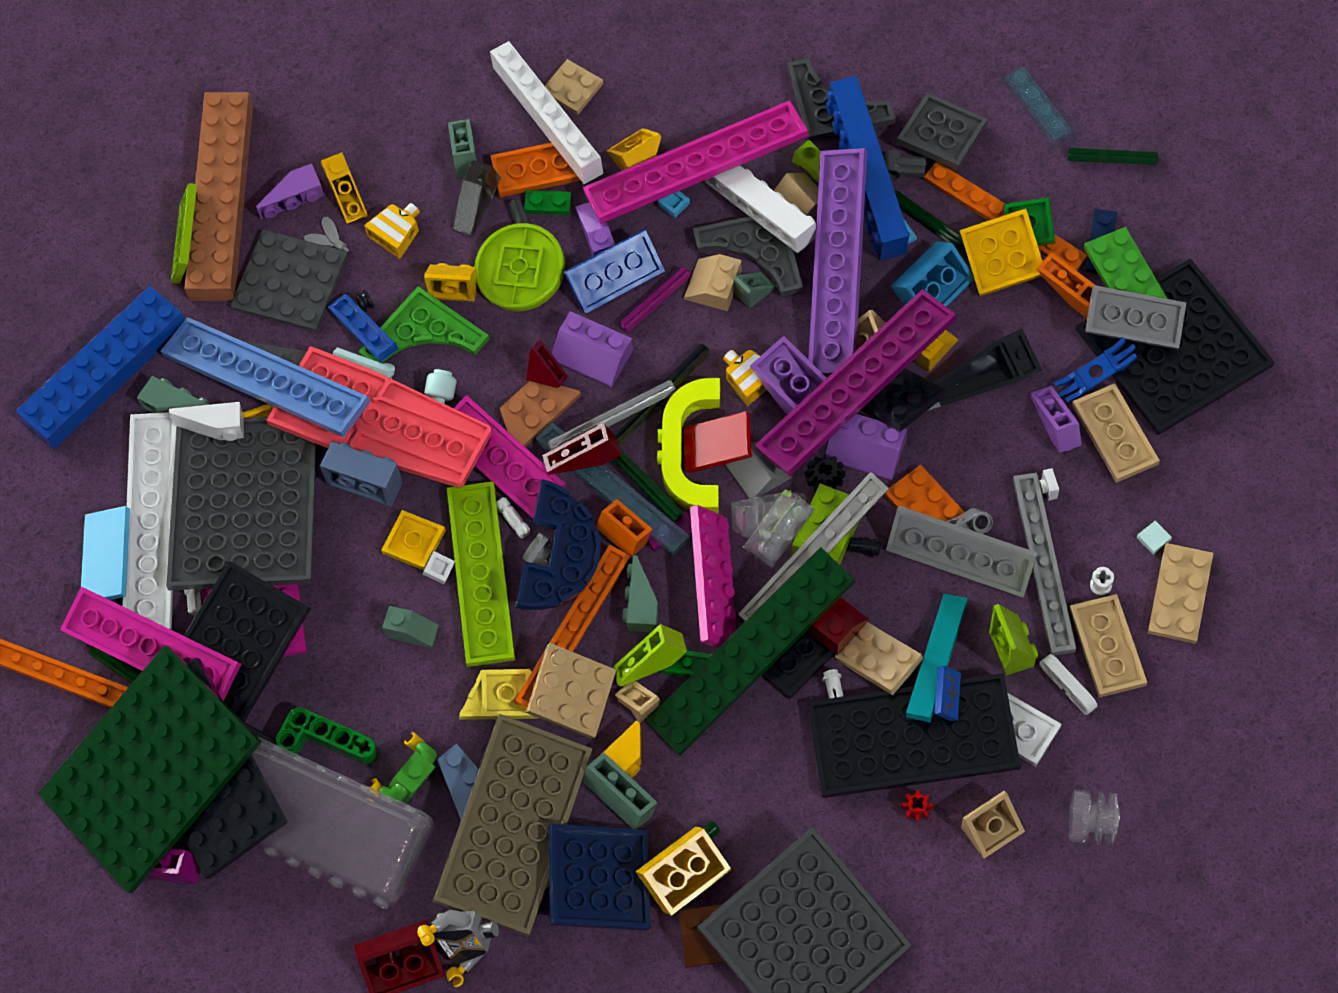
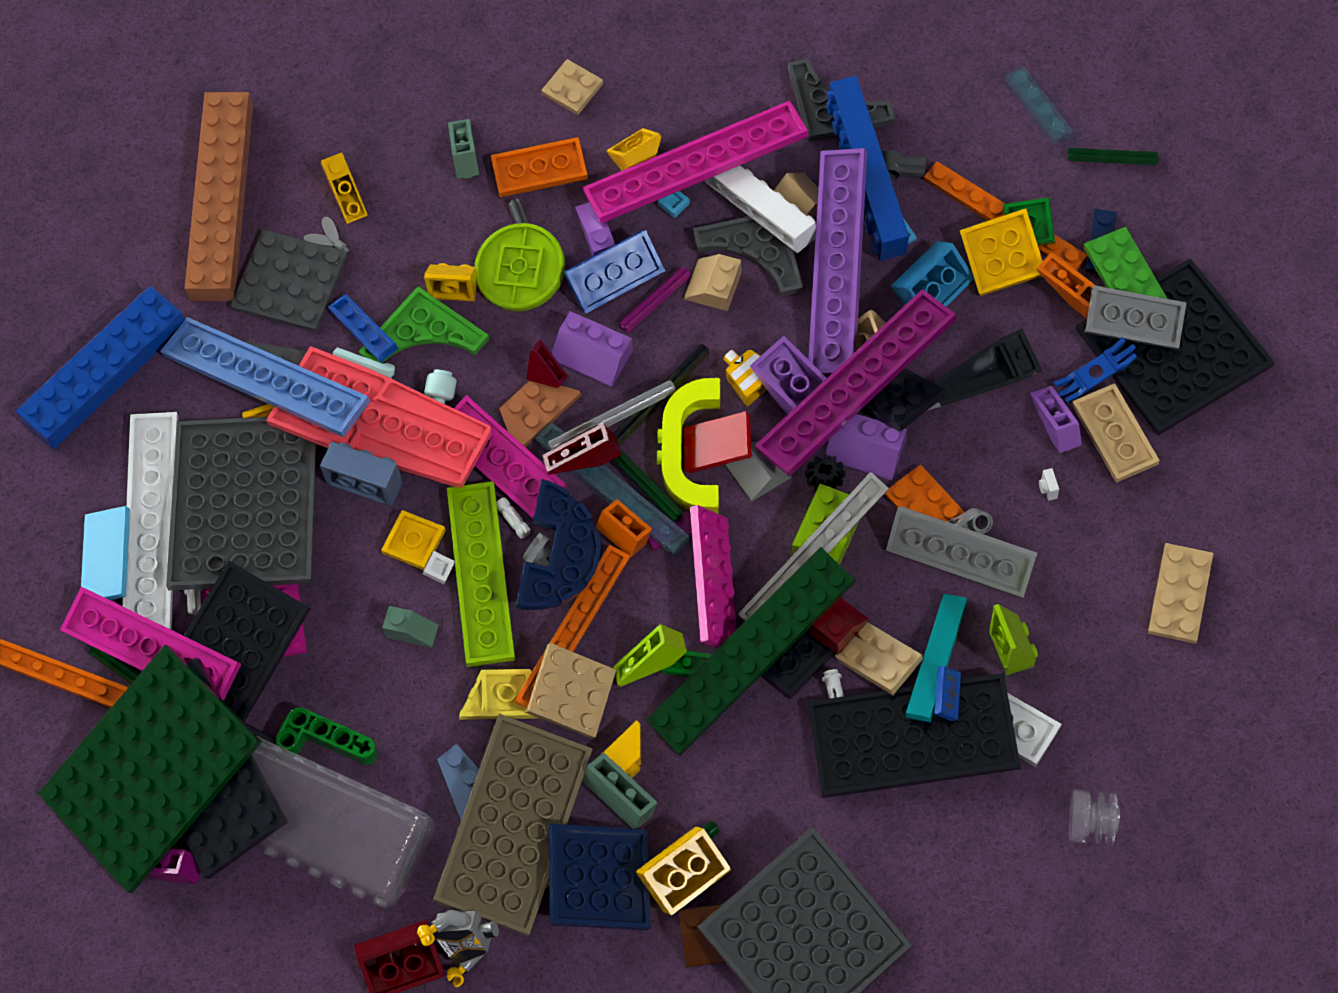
sand green slope [137,376,211,413] -> none
white slope [169,402,244,441] -> none
lime tile [171,183,197,284] -> none
medium lavender slope [256,163,324,219] -> none
black bush [355,289,374,312] -> none
yellow torso [364,203,420,259] -> none
bright green torso [365,732,437,804] -> none
clear smoke slope [453,160,501,237] -> none
white brick [490,41,603,184] -> none
green plate [524,190,572,215] -> none
tan slope [615,681,660,723] -> none
sand green slope [623,555,659,633] -> none
clear slope [731,490,806,538] -> none
sand green slope [734,272,776,309] -> none
clear brick [743,489,815,568] -> none
lime leg [792,140,821,183] -> none
black pin [850,537,881,558] -> none
dark green axle [895,191,964,250] -> none
dark grey plate [896,93,988,170] -> none
red gear [901,790,933,824] -> none
yellow slope [913,330,958,372] -> none
tan slope [961,791,1025,859] -> none
light grey plate [1013,473,1076,656] -> none
white beam [1040,654,1097,715] -> none
tan plate [1069,594,1147,698] -> none
white bush [1090,567,1114,596] -> none
light aqua tile [1137,521,1172,555] -> none

